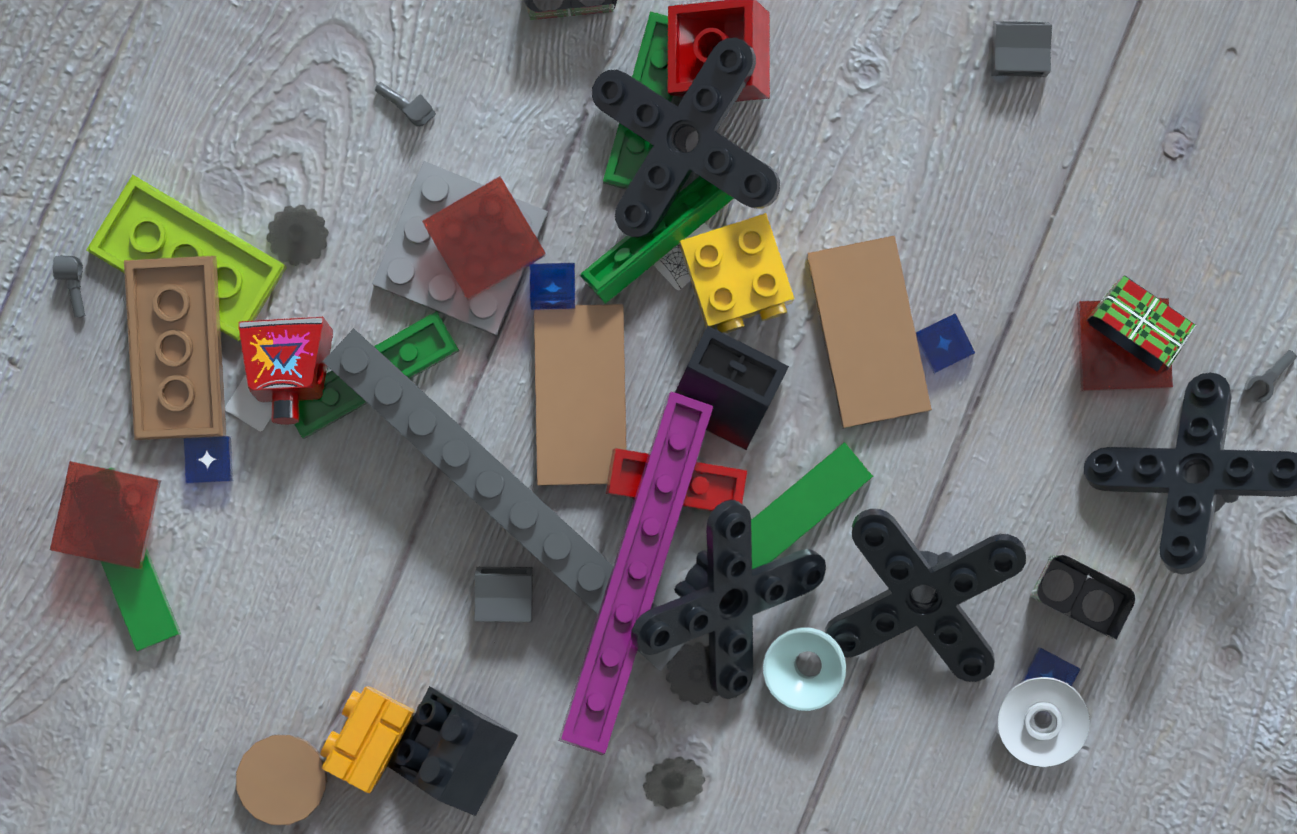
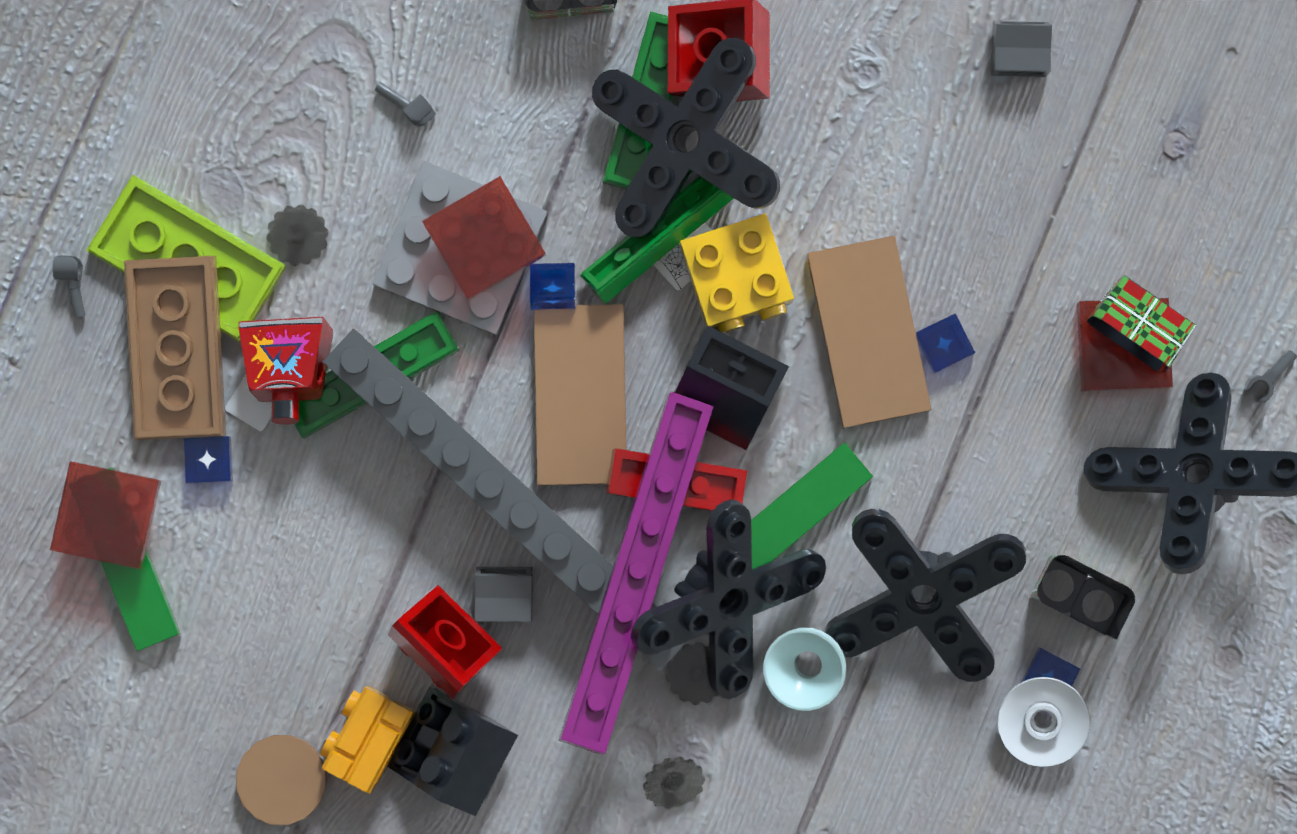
none -> red slope [388,585,503,699]

